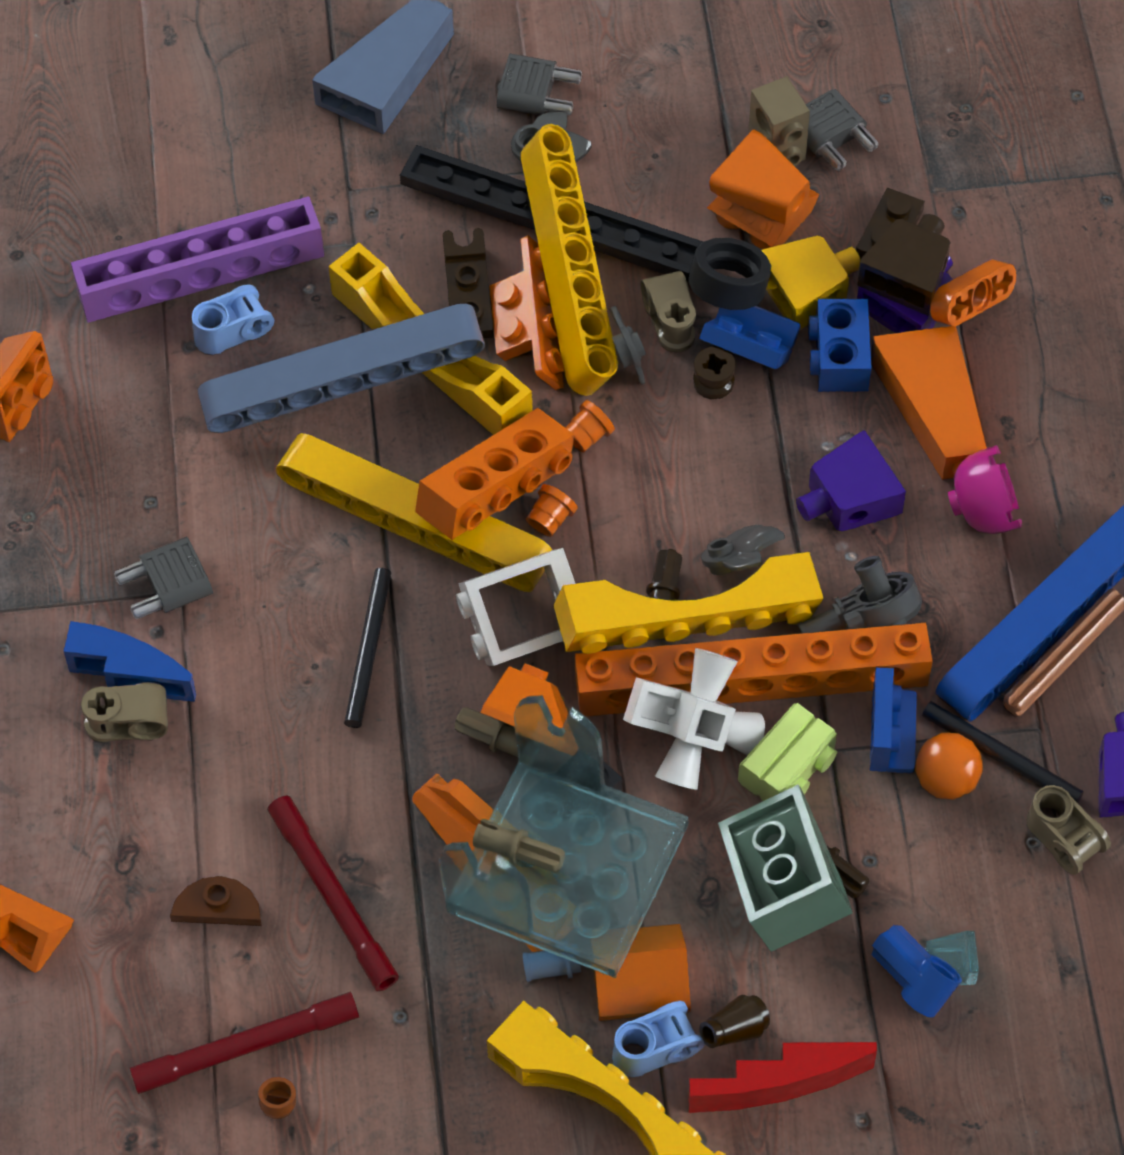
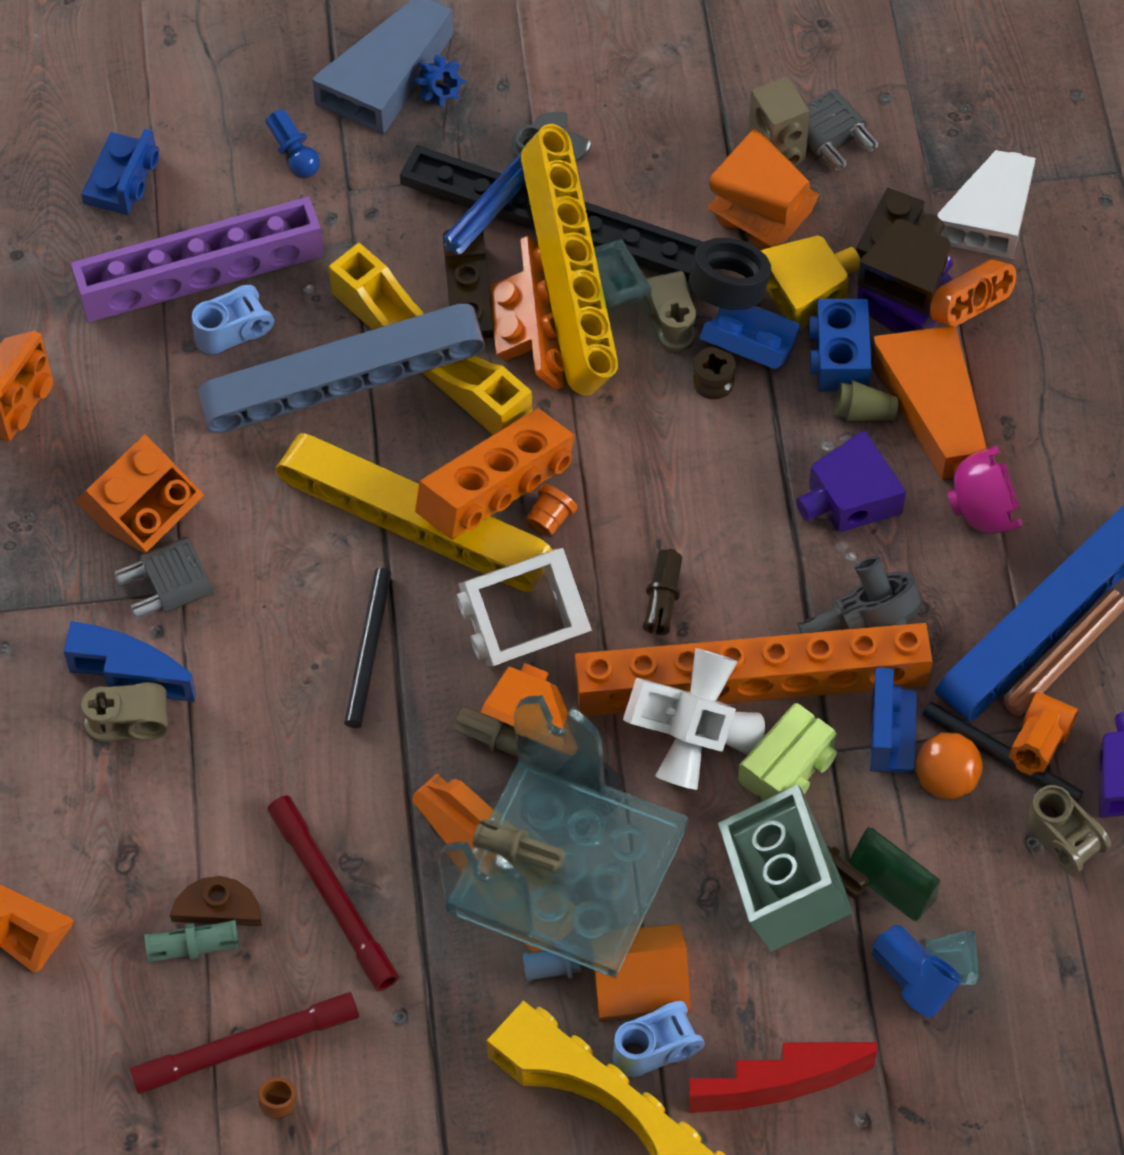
dark grey piece [497,53,582,115] -> none
yellow arch [553,552,824,654] -> none
orange piece [565,400,615,453] -> none
dark grey plate [609,306,646,385] -> none
dark brown cone [699,995,770,1048] -> none
dark grey plate [701,525,785,575] -> none
none -> orange slope [75,434,205,554]
none -> blue bracket [81,129,160,215]
none -> sand green pin [144,920,240,963]
none -> blue axle [265,109,320,178]
none -> blue gear [413,55,466,107]
none -> blue axle [444,153,526,255]
none -> clear light blue slope [594,239,652,311]
none -> olive cone [834,380,899,421]
none -> clear green slope [848,827,940,921]
none -> white slope [938,150,1036,259]
none -> orange piece [1009,691,1079,775]

